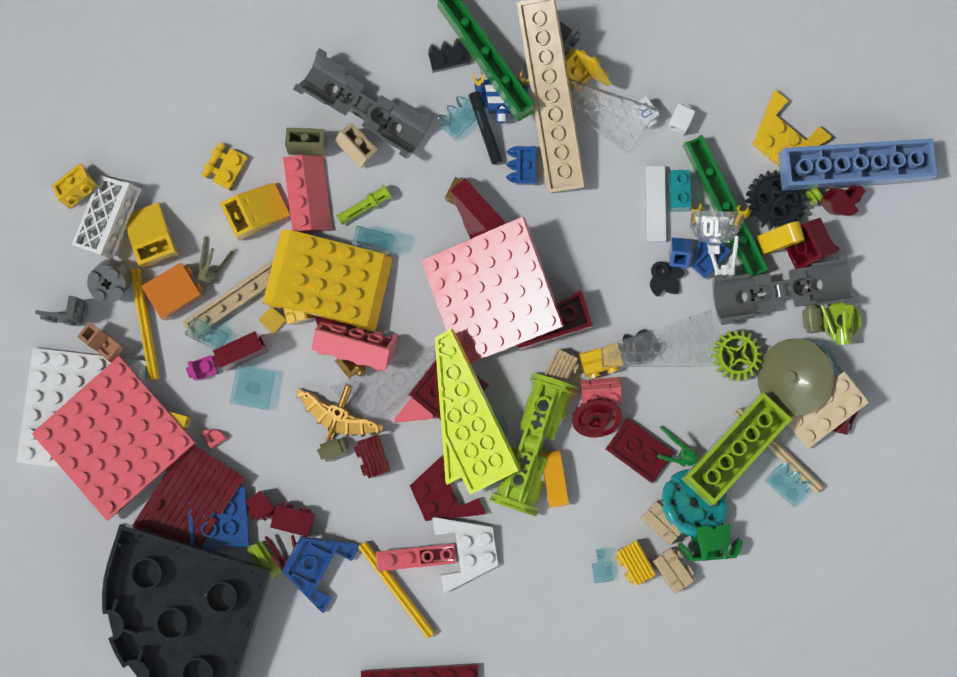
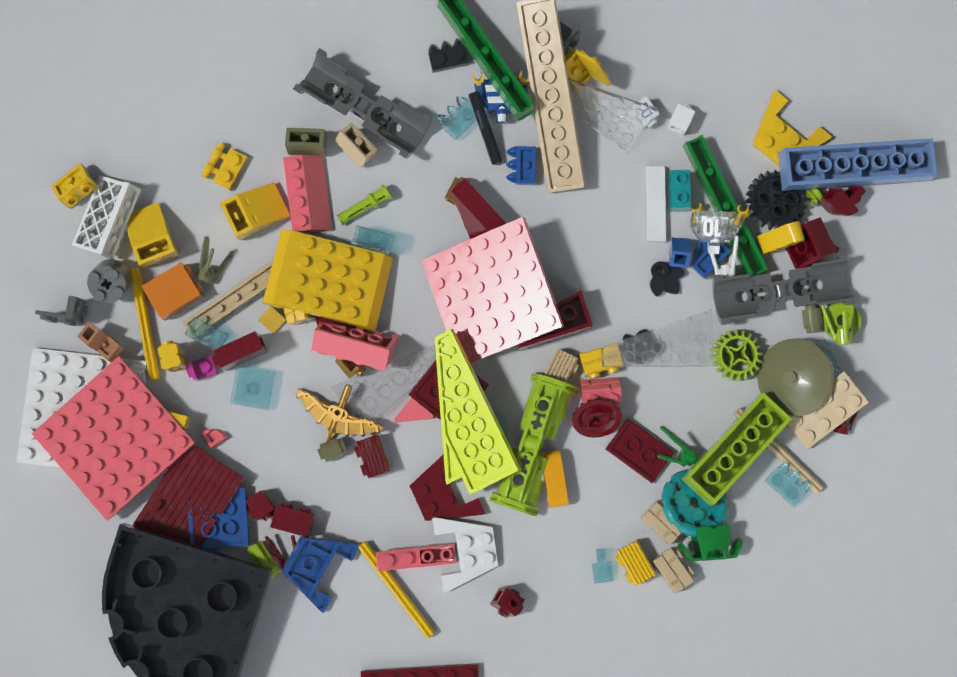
none -> yellow brick [157,340,188,372]
none -> dark red brick [490,587,525,618]

